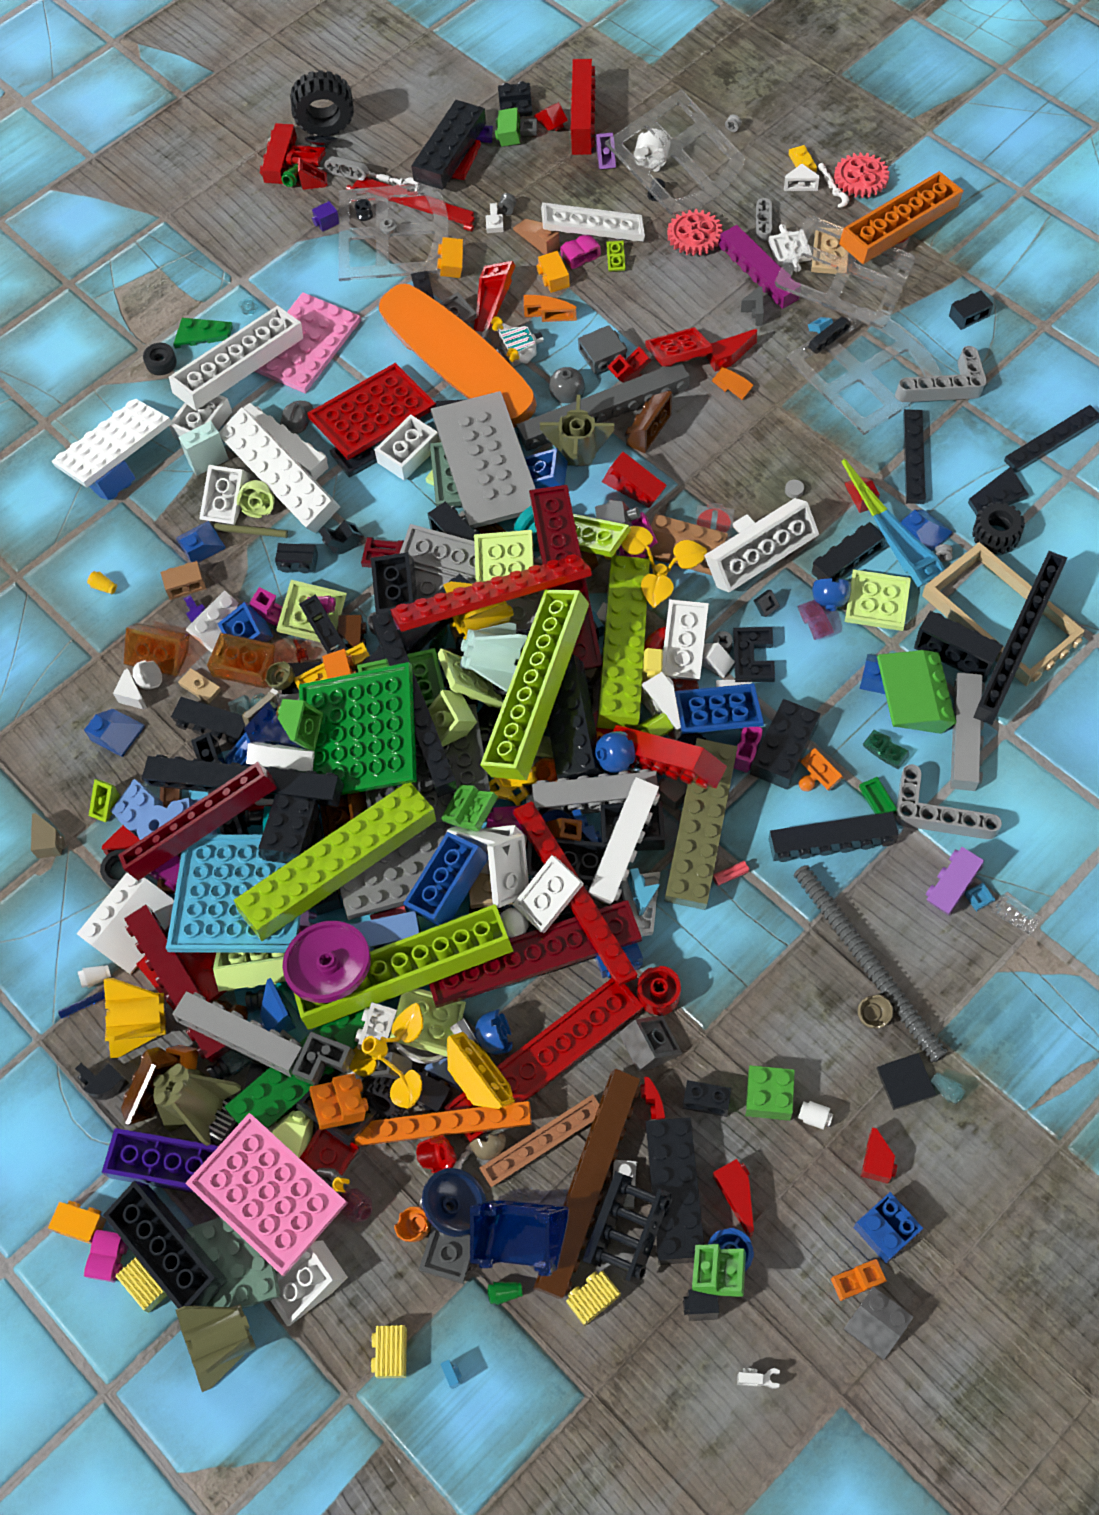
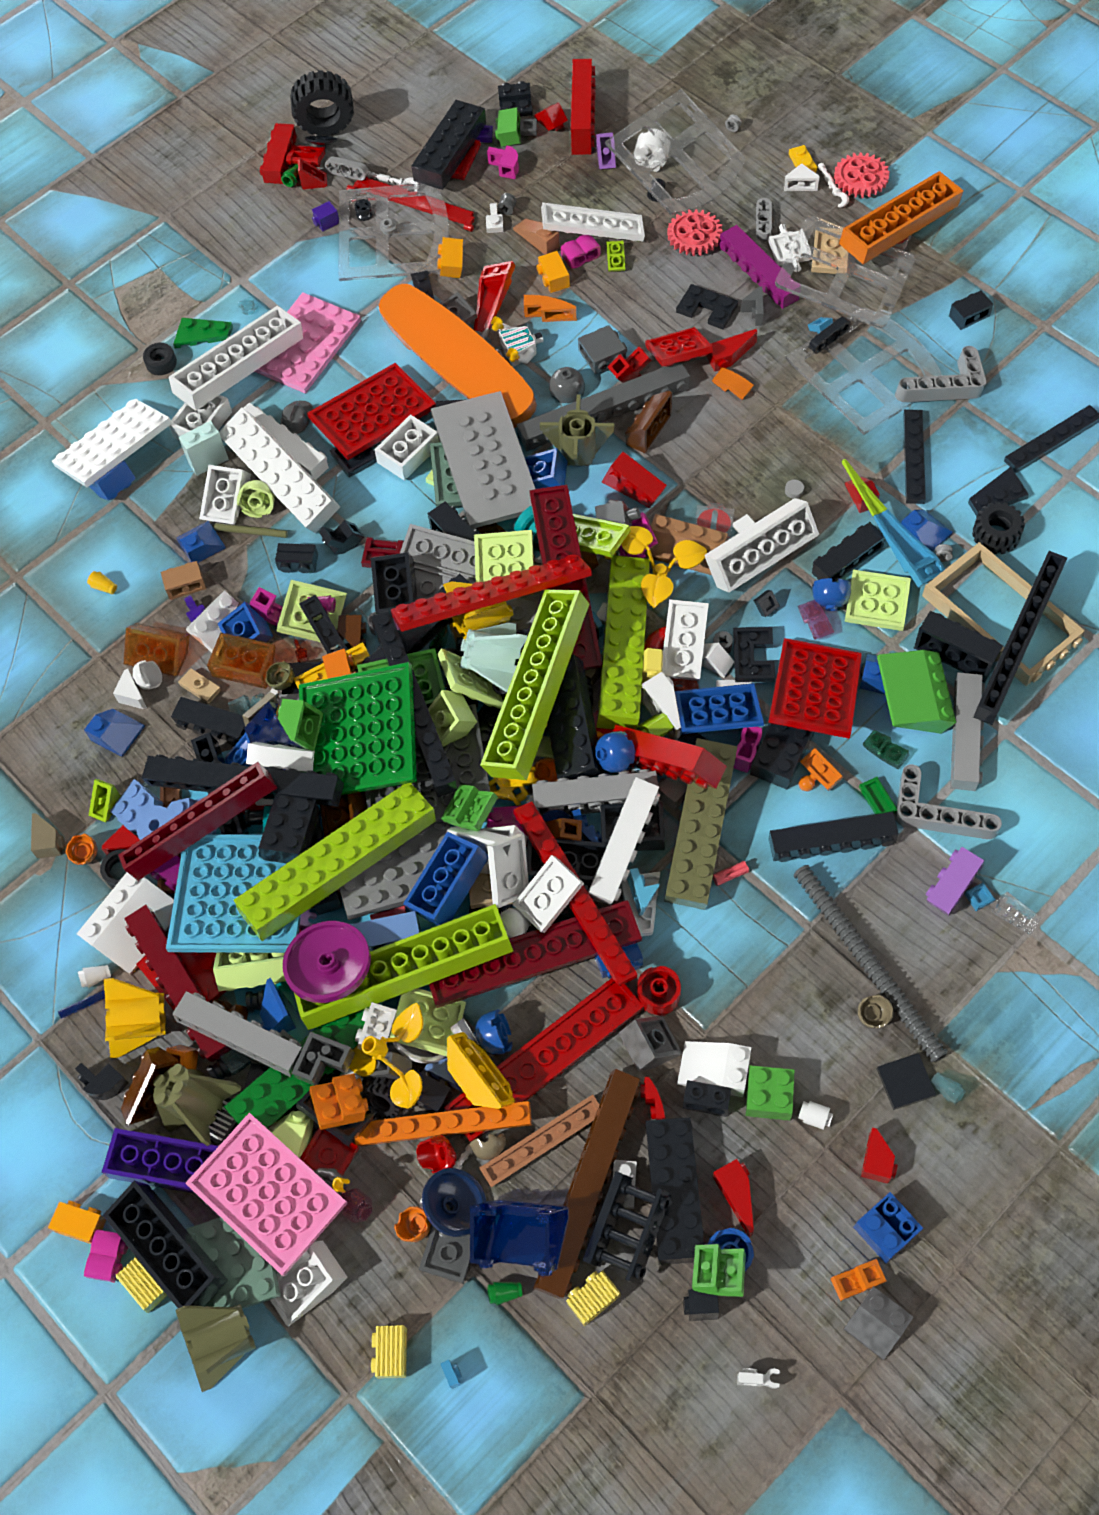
none -> orange hair [66,833,98,865]
none -> dark pink brick [487,145,519,179]
none -> black plate [676,284,738,330]
none -> white slope [677,1041,751,1097]
none -> red plate [768,638,862,739]

